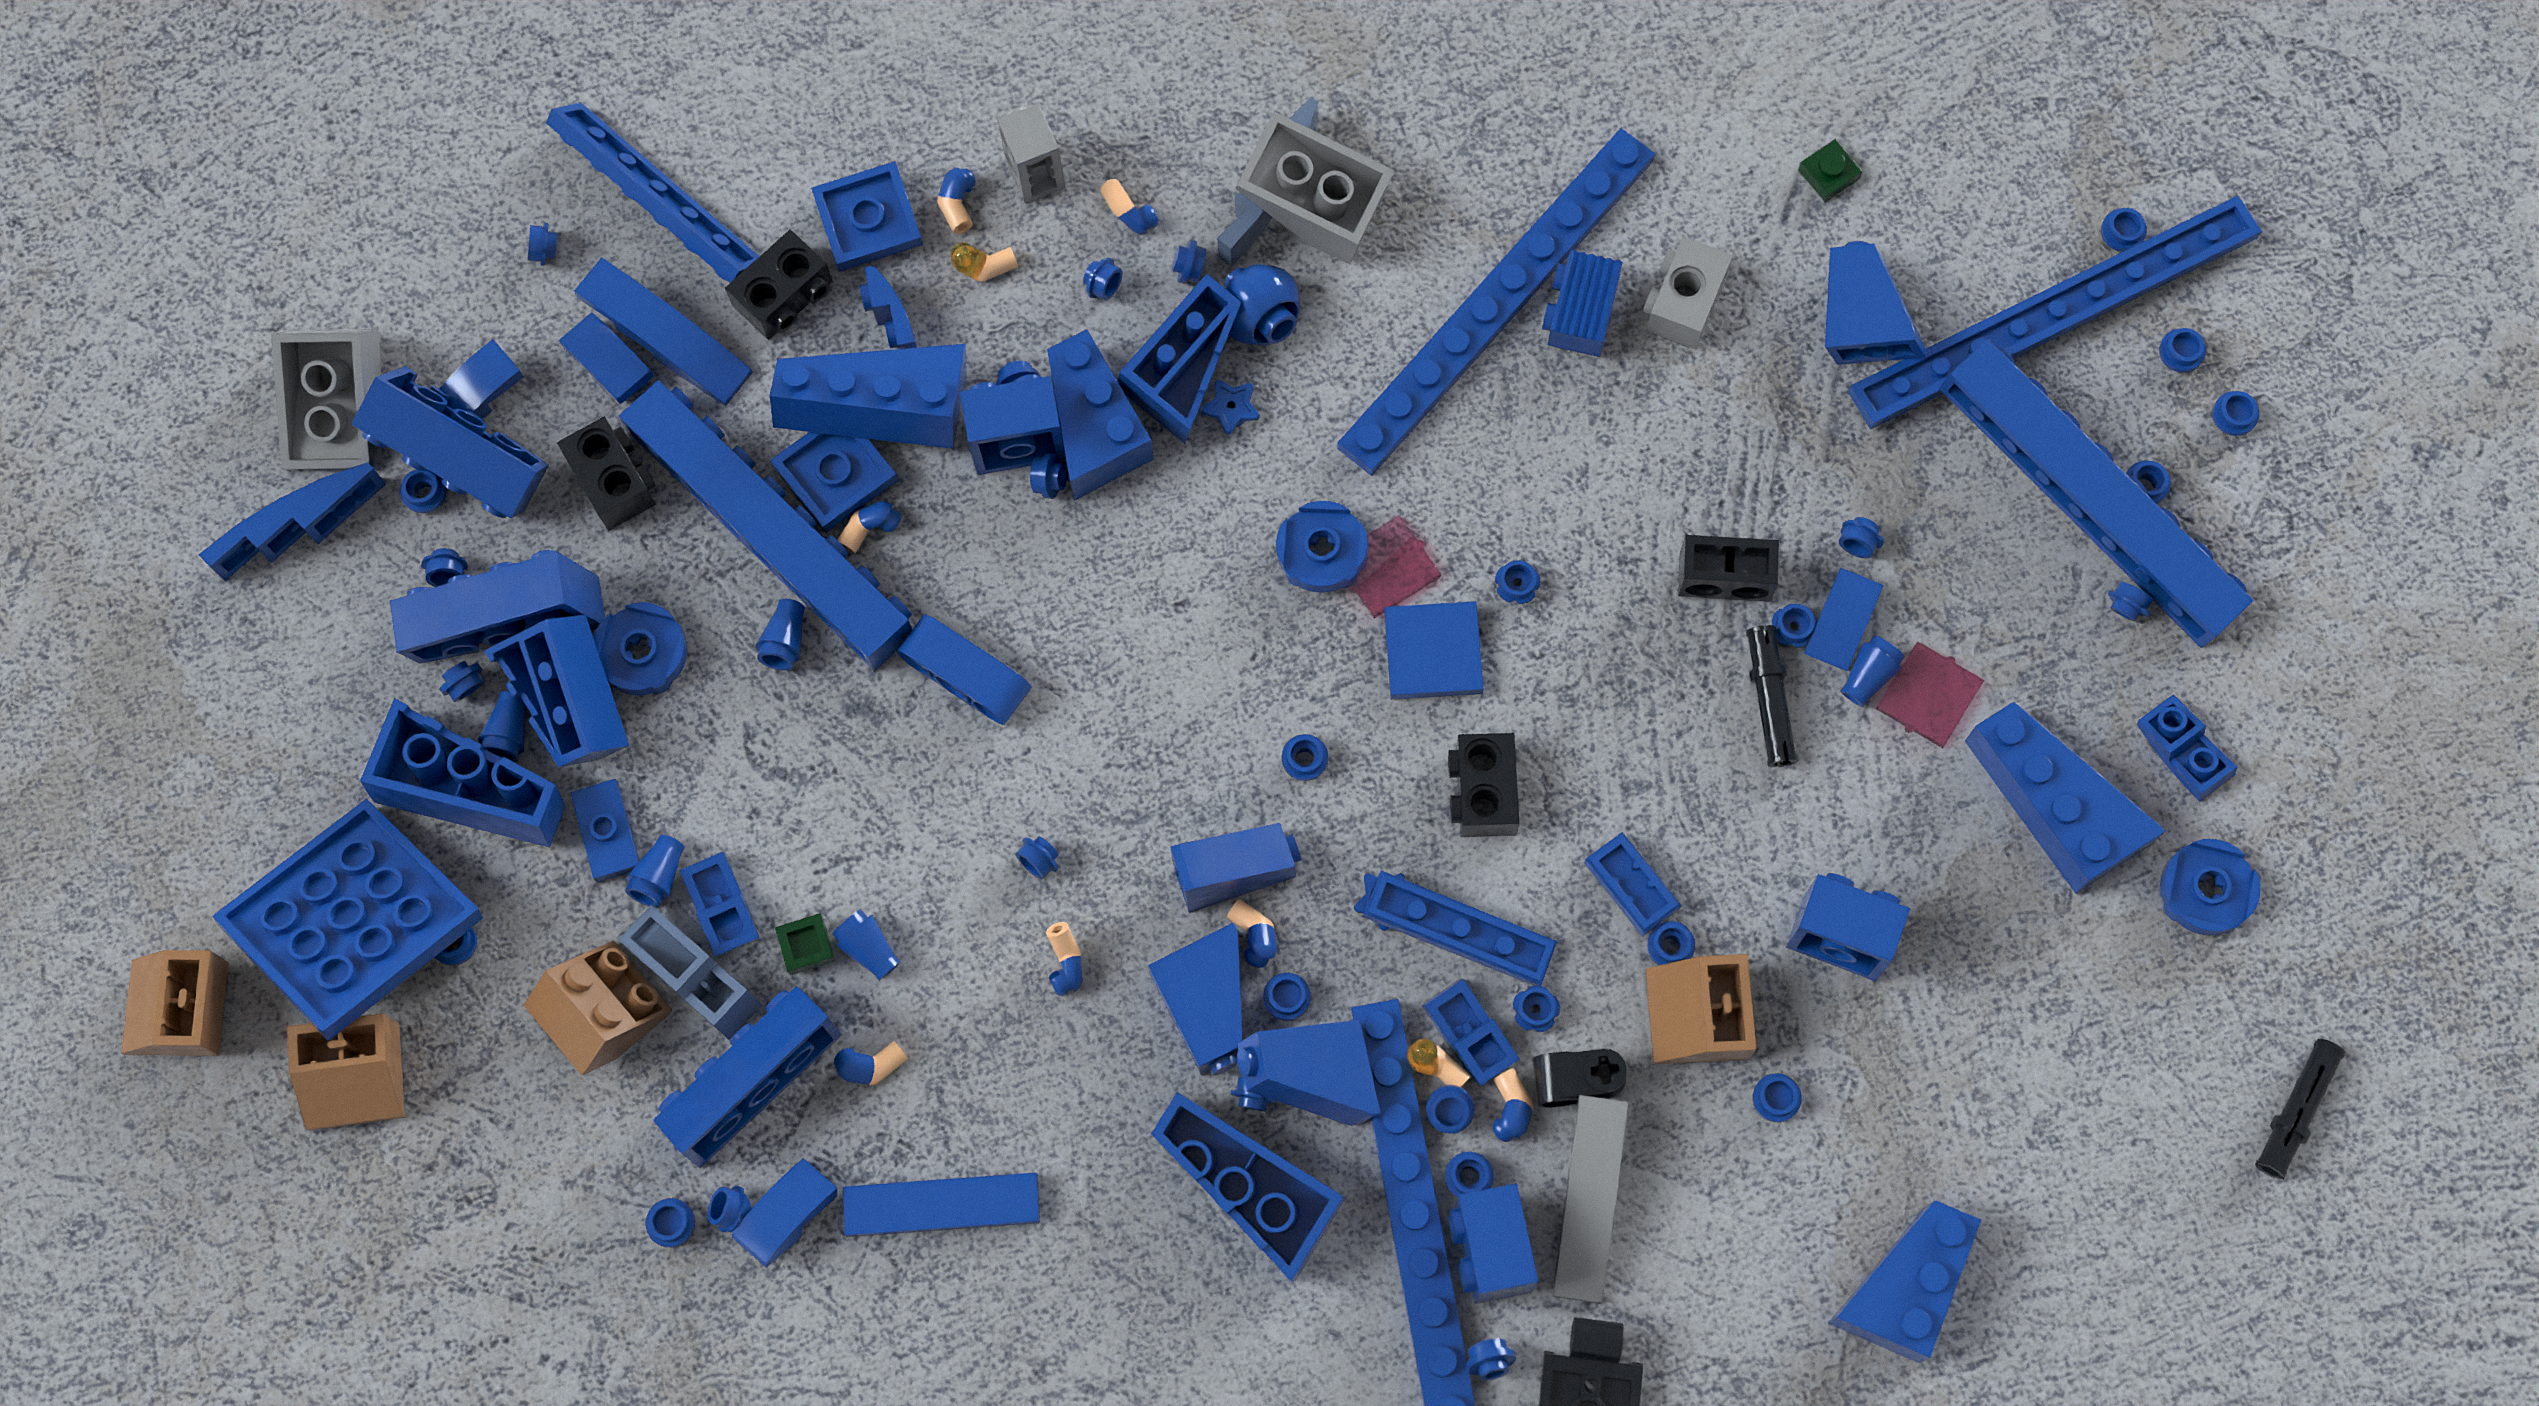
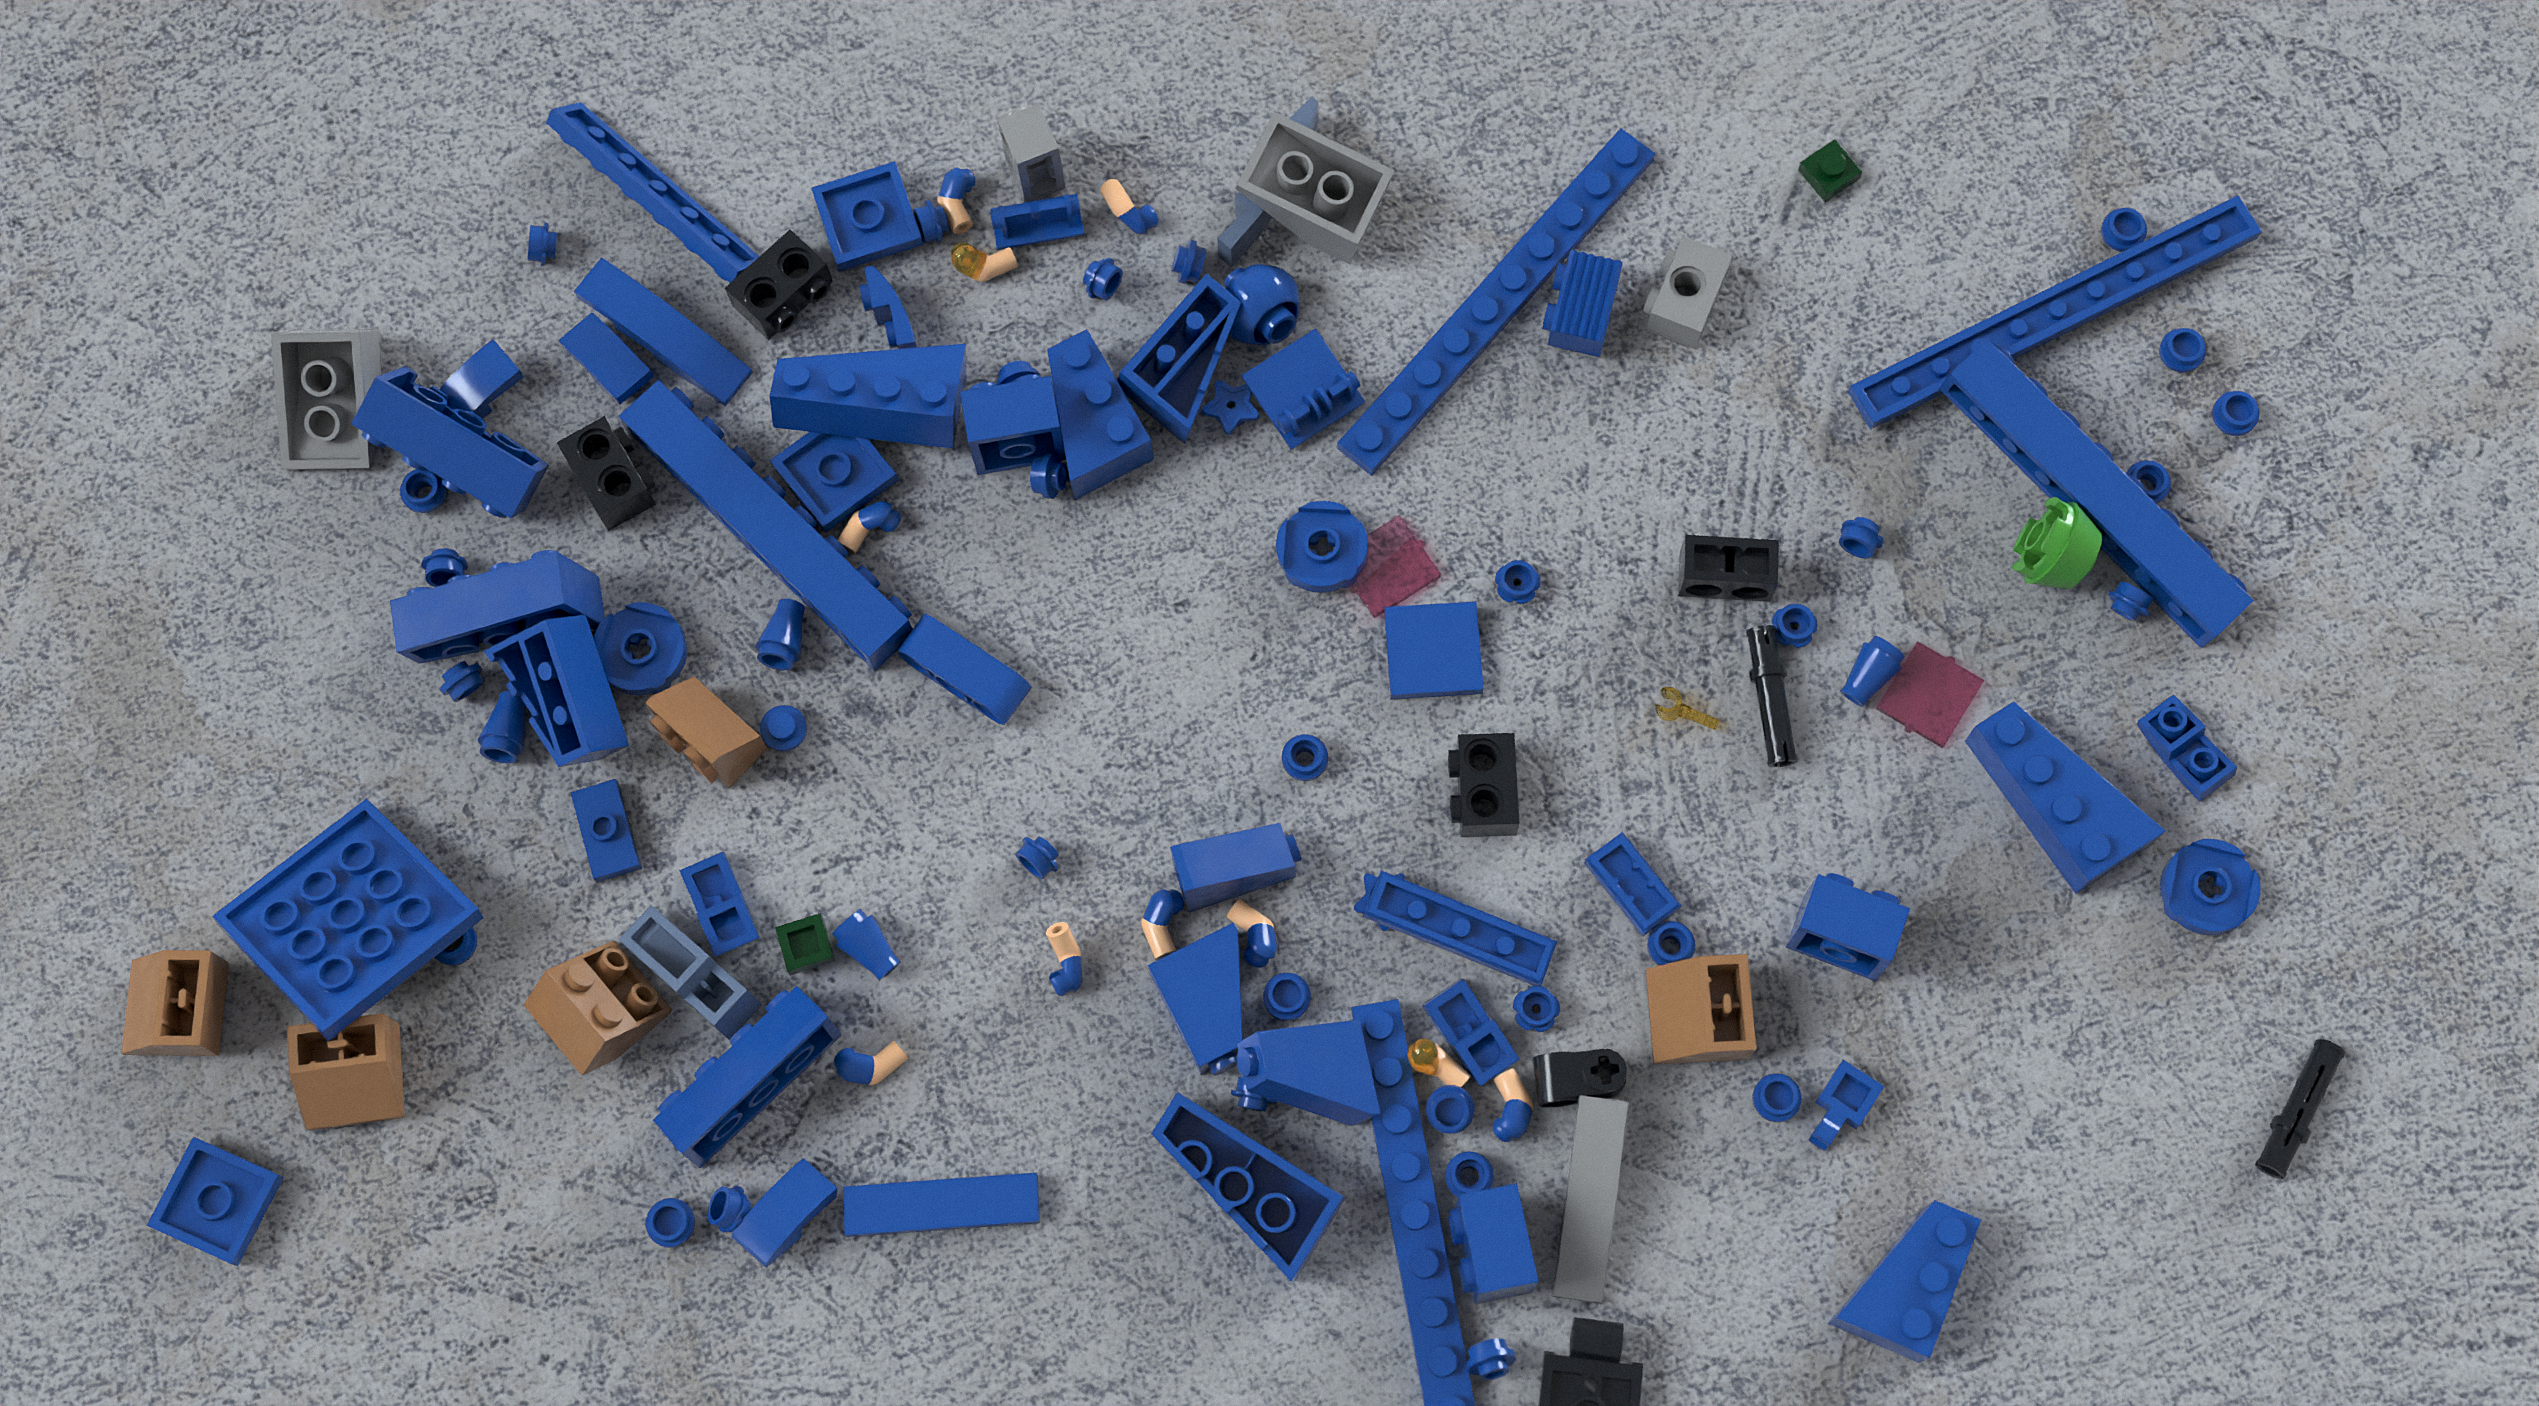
blue slope [198,462,386,581] -> none
blue wedge [360,698,566,848] -> none
blue cone [625,834,685,908] -> none
blue slope [1804,567,1884,671] -> none
blue slope [1825,241,1926,365] -> none
none -> blue plate [146,1136,284,1266]
none -> medium nougat slope [645,677,768,788]
none -> blue plate [760,705,807,752]
none -> blue plate [914,200,949,243]
none -> blue hinge [990,194,1084,250]
none -> arm [1141,889,1184,961]
none -> blue hinge [1241,328,1366,450]
none -> clear yellow hand [1655,686,1719,730]
none -> blue plate [1808,1060,1885,1151]
none -> bright green cone [2012,497,2102,590]

